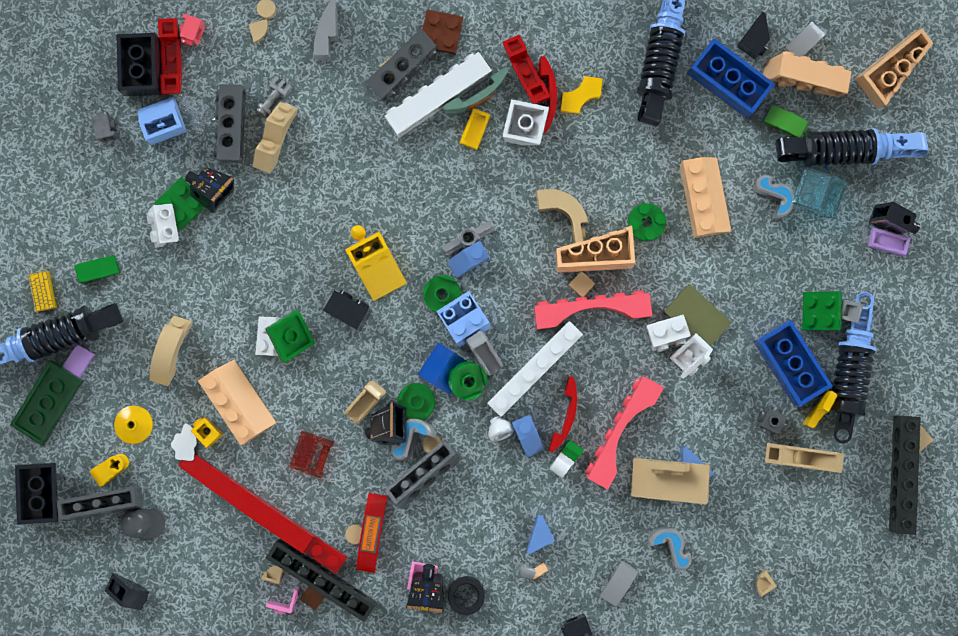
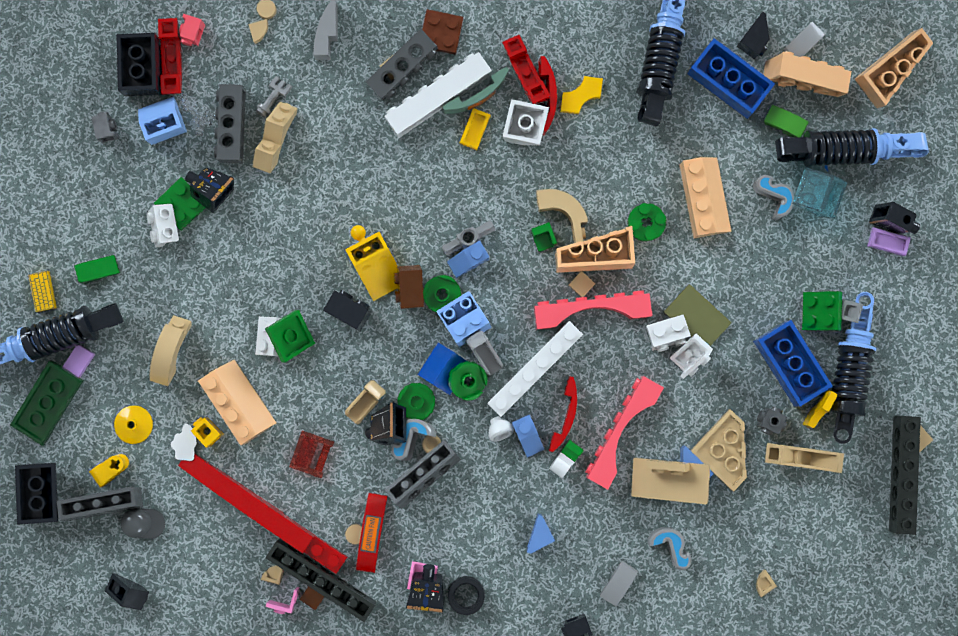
arm [519,563,549,579] -> none
none -> reddish brown brick [394,265,424,309]
none -> green panel [531,222,557,252]
none -> tan plate [690,409,747,492]

